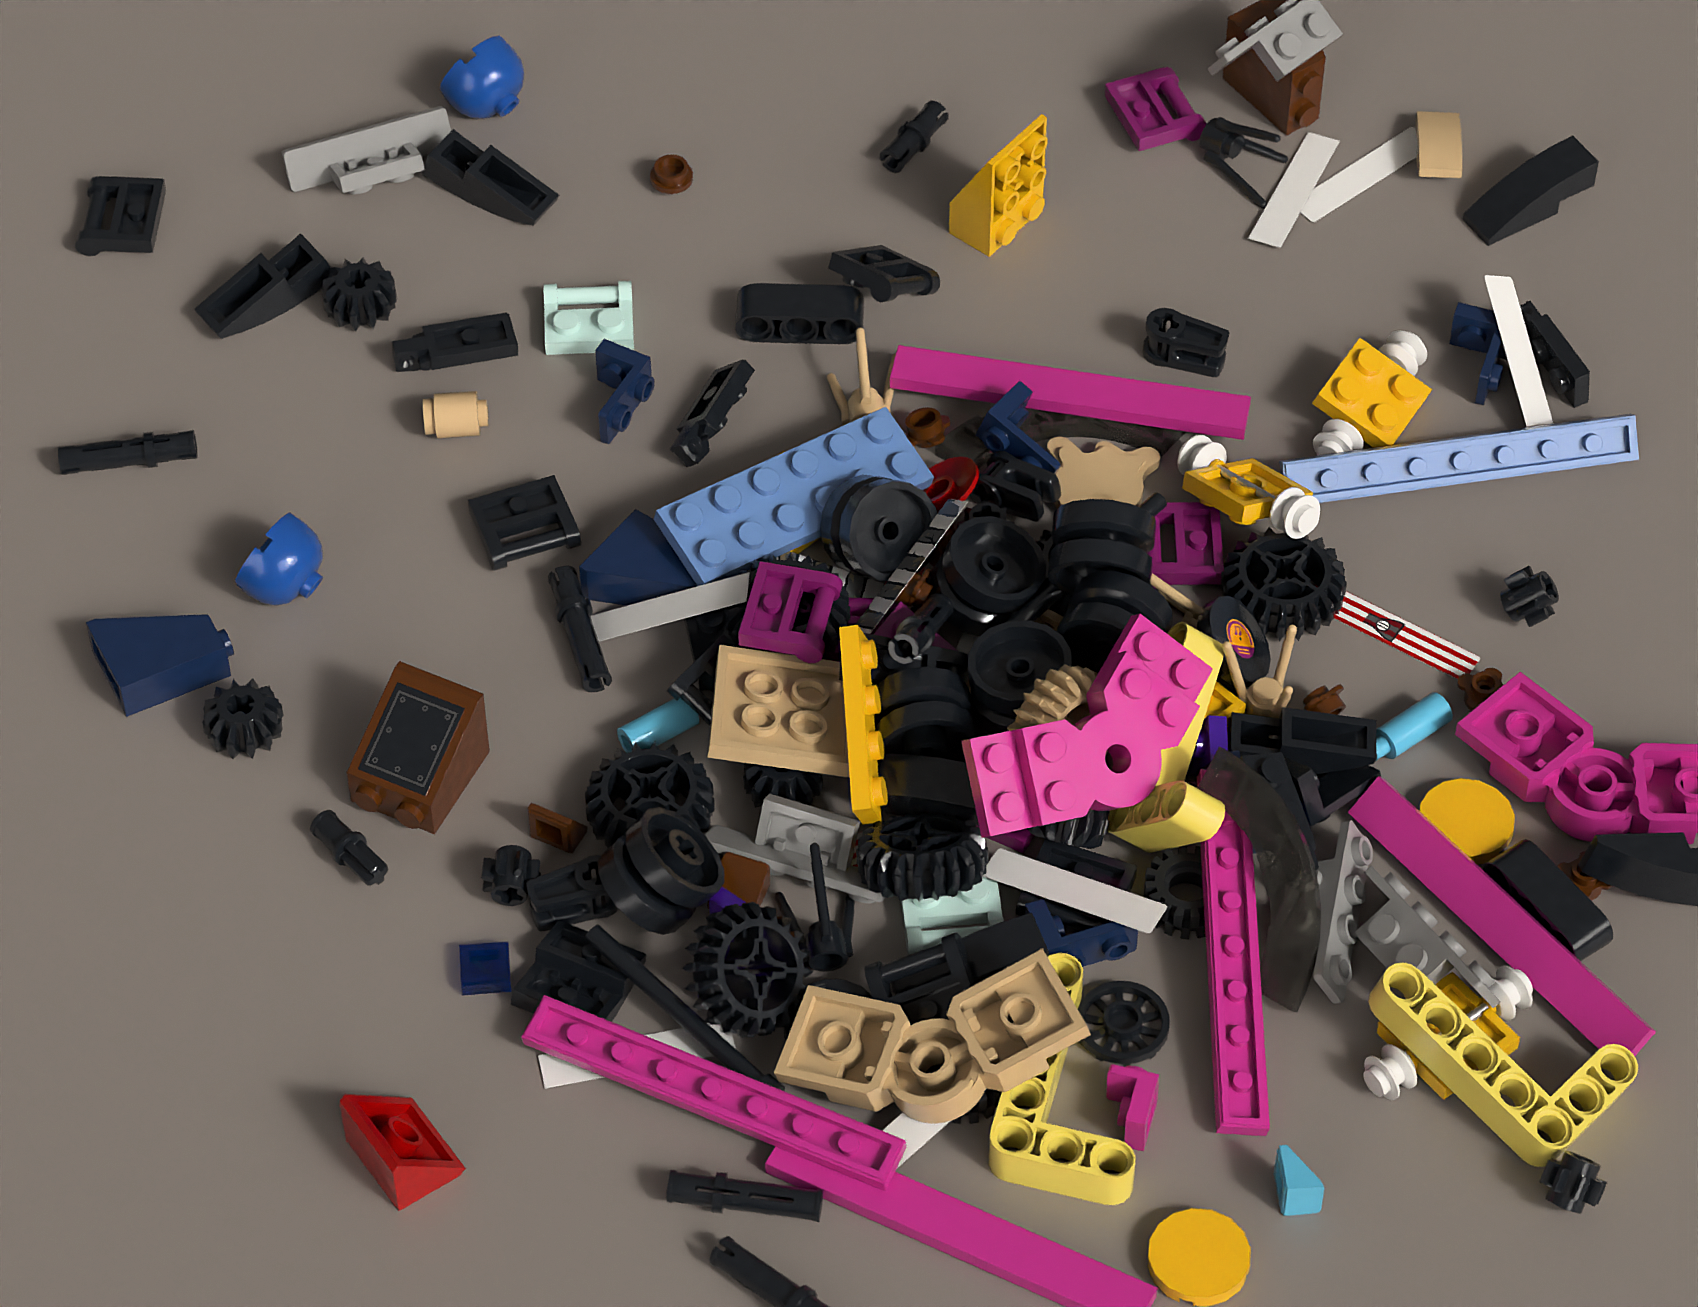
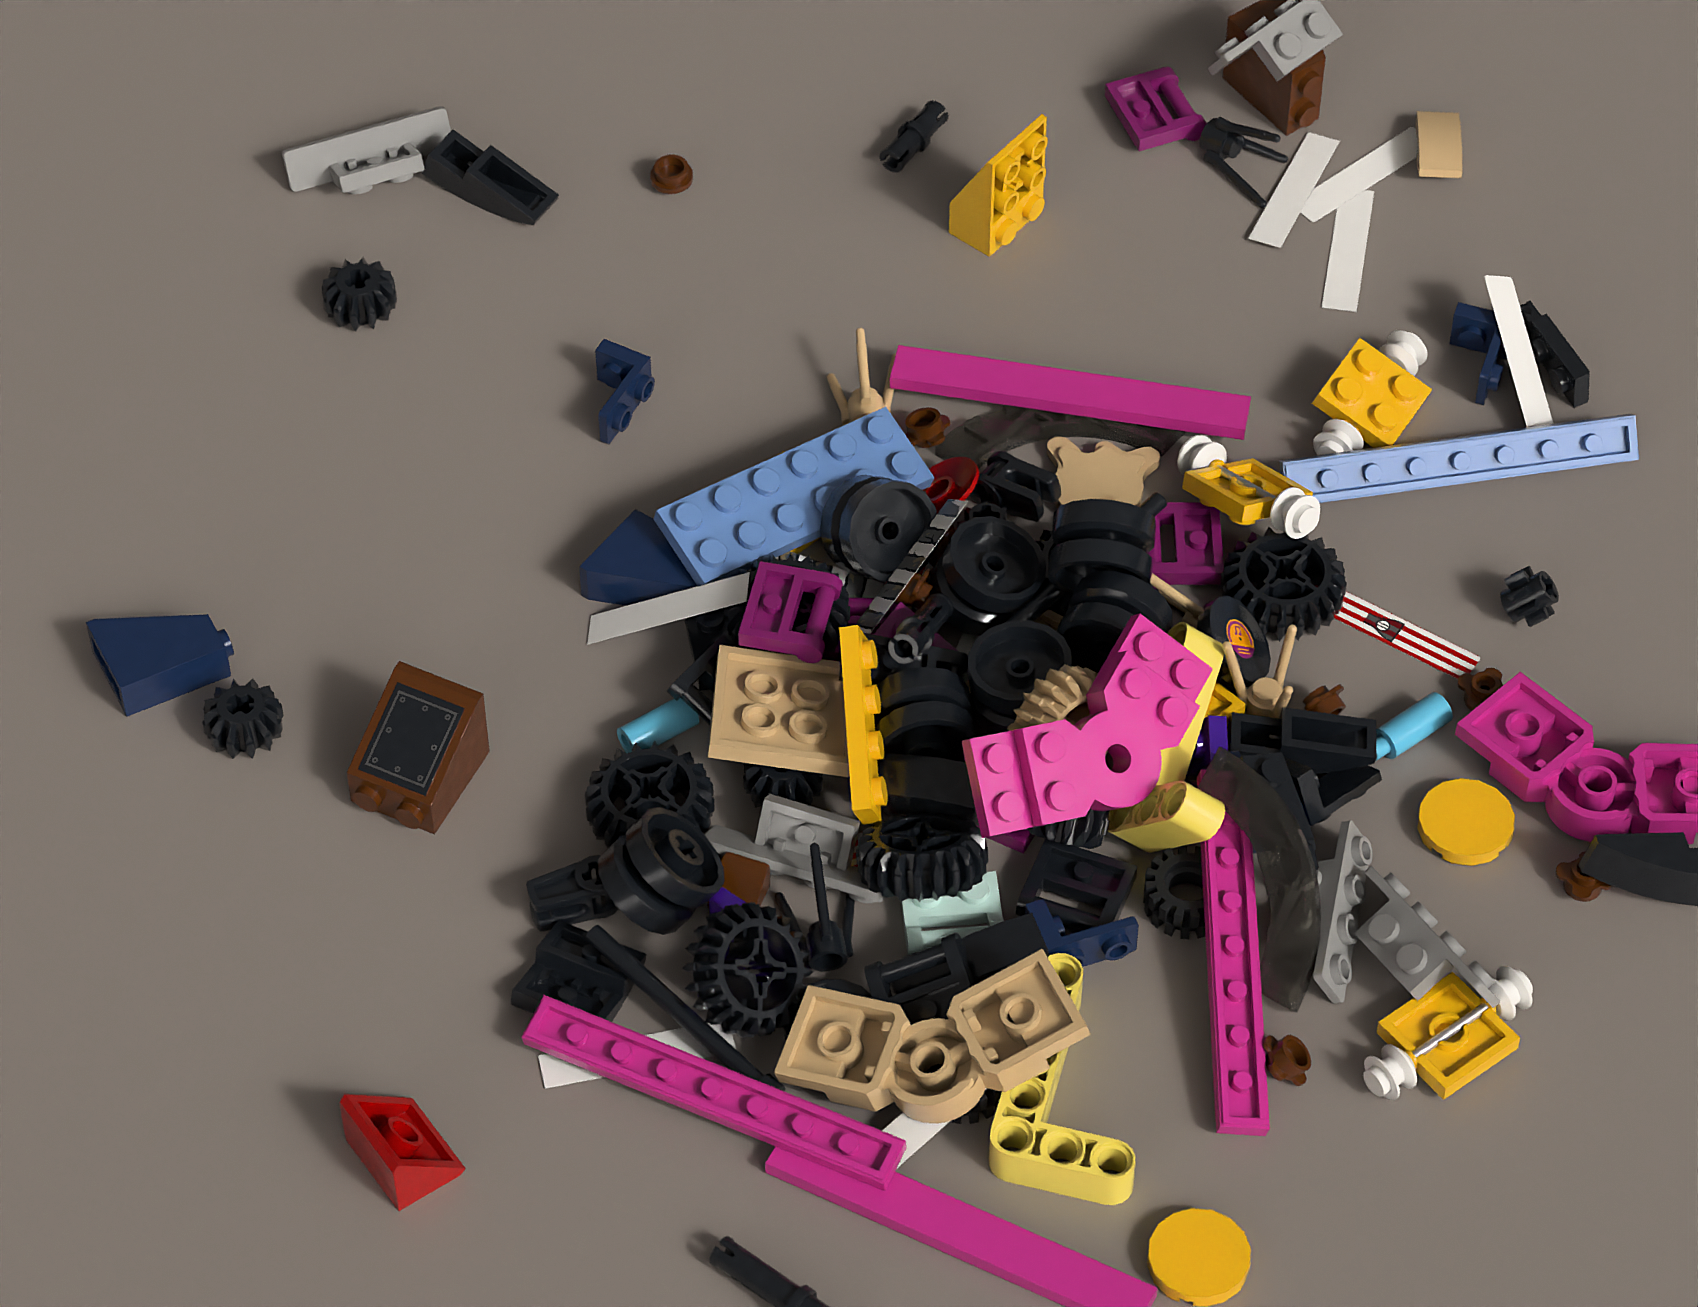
black pin [58,430,198,475] -> none
black plate [75,176,166,256] -> none
black slope [194,234,331,339] -> none
blue cylinder [235,512,323,605] -> none
black axle [310,810,388,886] -> none
black hinge [392,312,519,372] -> none
tan brick [423,391,489,439] -> none
blue cylinder [440,36,524,119] -> none
clear blue tile [459,941,512,996] -> none
black plate [468,475,581,571] -> none
black gear [481,845,541,906] -> none
reddish brown slope [528,802,588,854] -> none
light aqua plate [544,281,634,355] -> none
black pin [548,566,612,692] -> none
black pin [666,1170,824,1222] -> none
black hinge [670,359,755,468] -> none
black beam [735,283,864,344] -> none
black plate [828,245,940,303] -> none
dark blue bracket [975,381,1061,474] -> none
white sticker [983,848,1167,933] -> none
black wheel [1078,981,1170,1067] -> none
dark pink bracket [1106,1064,1159,1152] -> none
black piece [1142,308,1229,378] -> none
medium azure slope [1273,1145,1324,1216] -> none
dark pink tile [1348,776,1656,1056] -> none
light yellow beam [1369,962,1638,1167] -> none
black slope [1463,135,1599,246] -> none
black beam [1483,839,1613,961] -> none
black gear [1539,1151,1607,1214] -> none
none -> reddish brown plate [1263,1035,1311,1086]
none -> white sticker [1322,190,1374,312]

